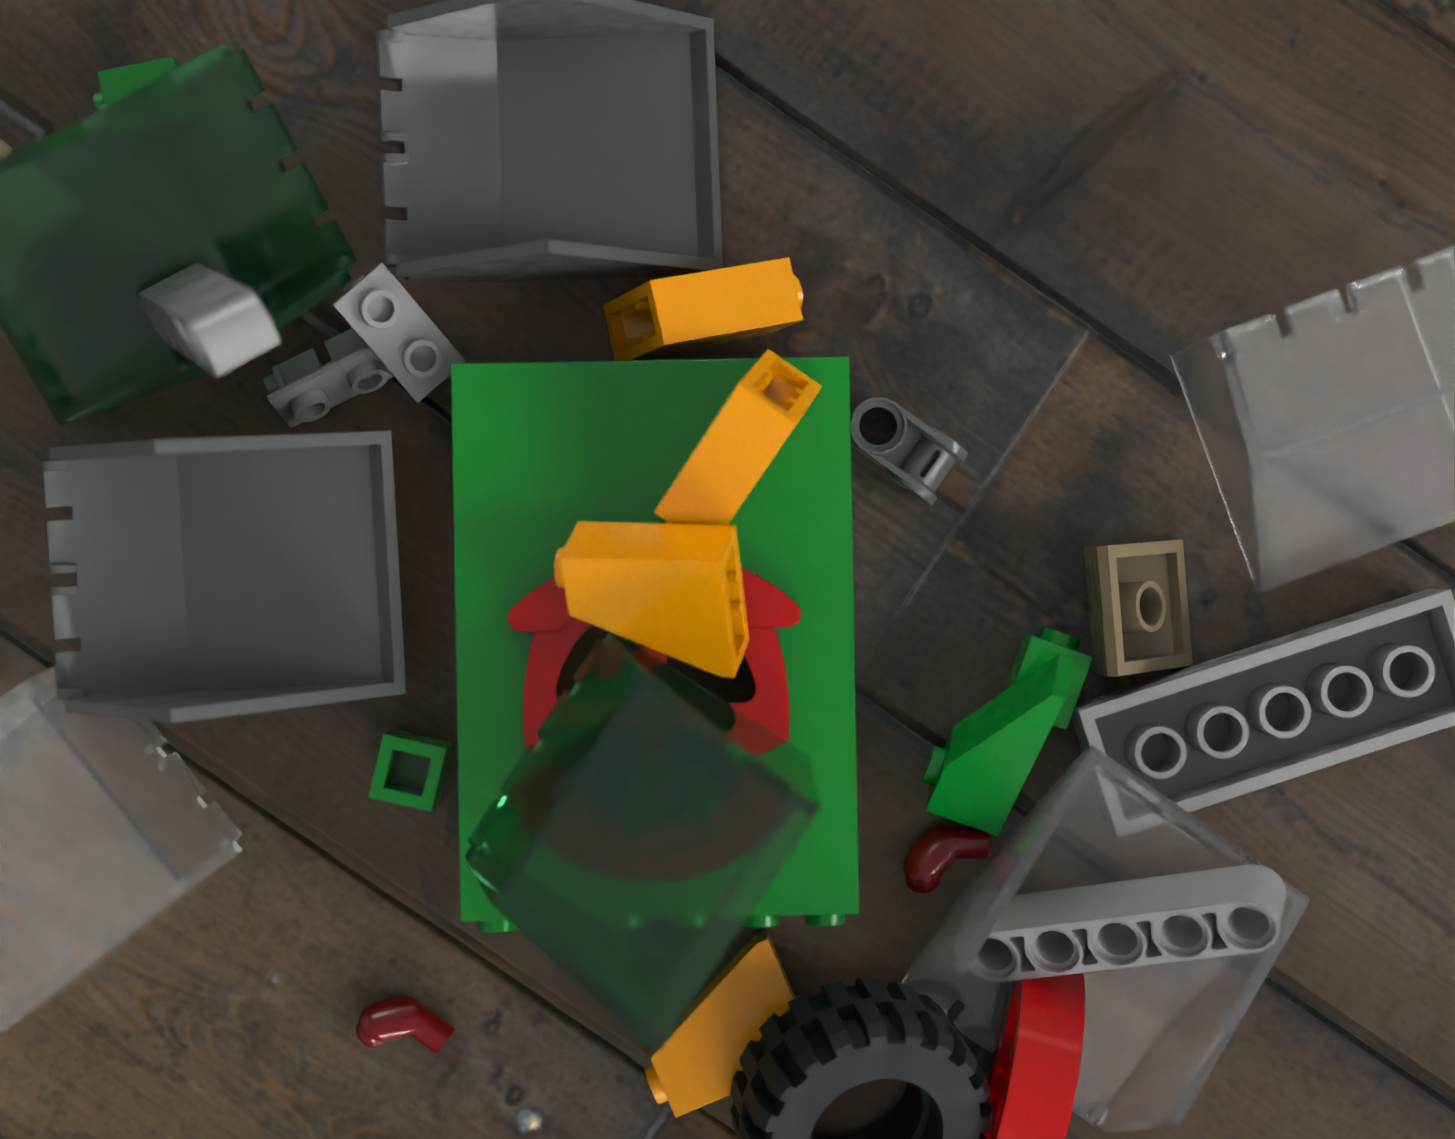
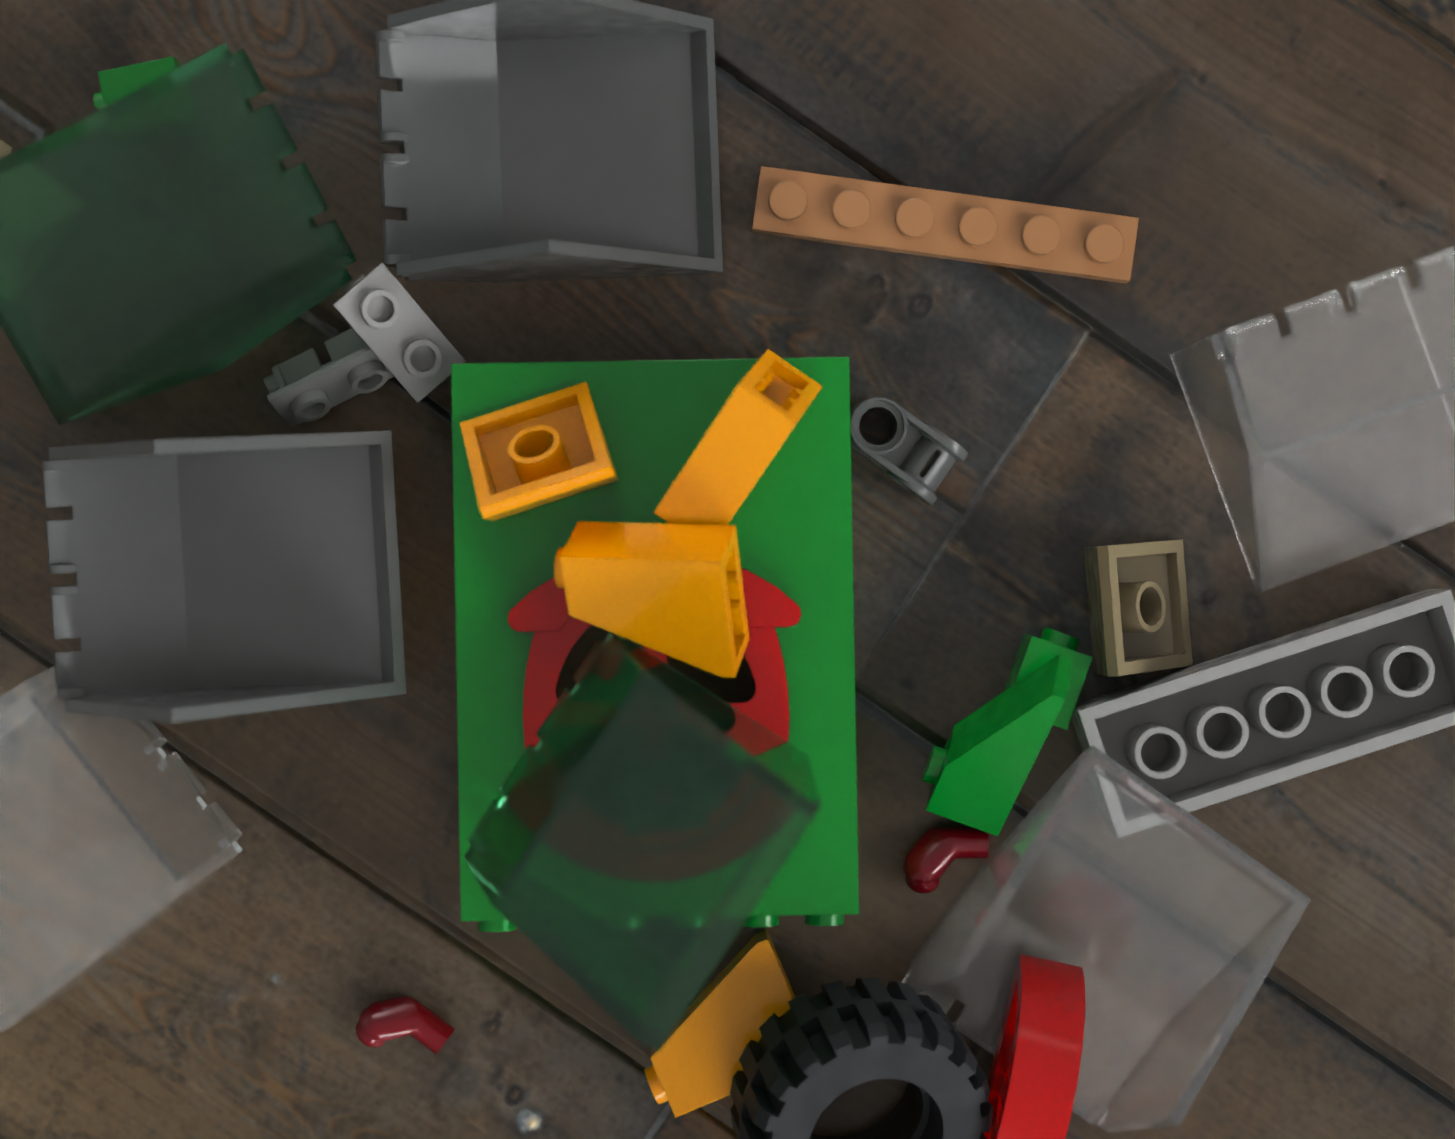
light grey beam [138,263,280,378] -> none
green brick [368,729,455,812] -> none
light orange slope [602,257,803,361] -> none
light grey beam [963,864,1286,982] -> none
none -> light orange slope [460,382,619,522]
none -> medium nougat plate [752,166,1139,284]

